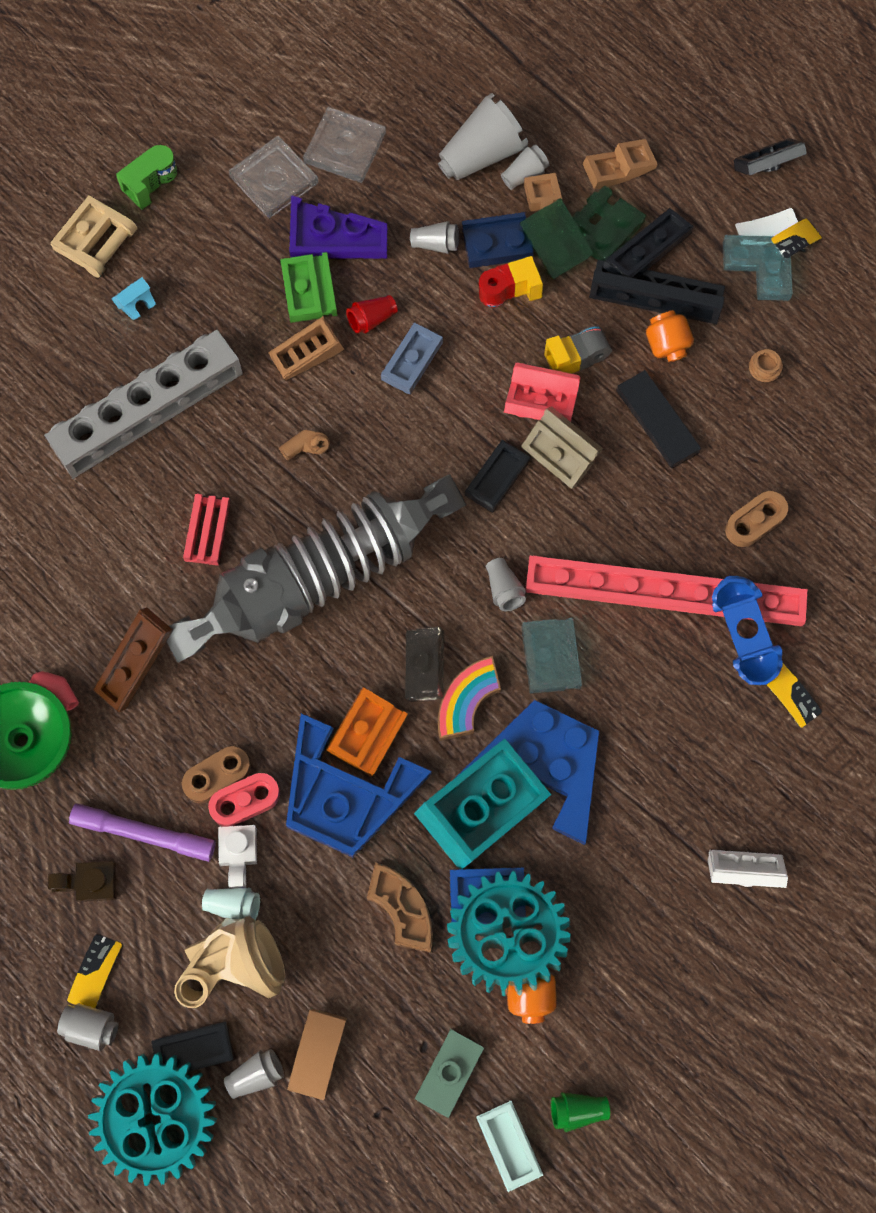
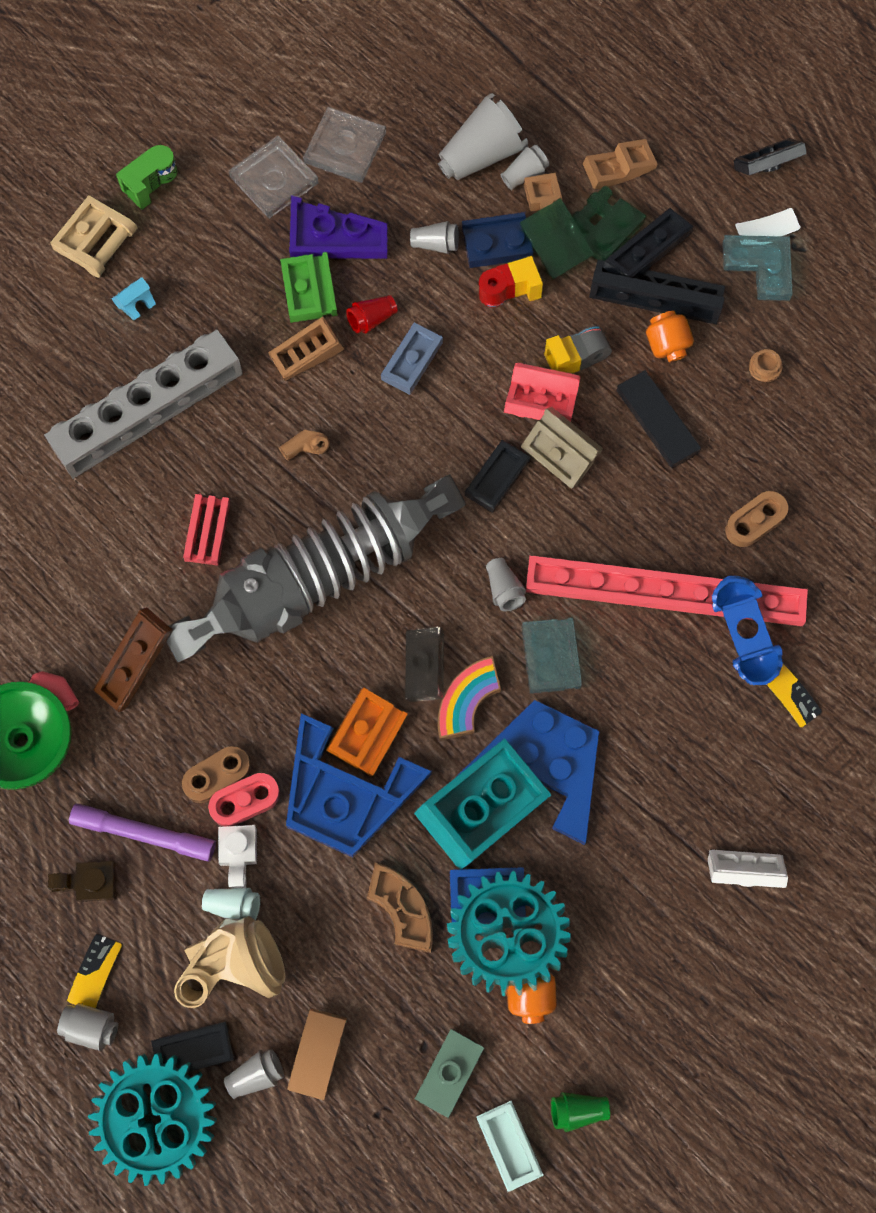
sticker [771,218,821,259] -> none

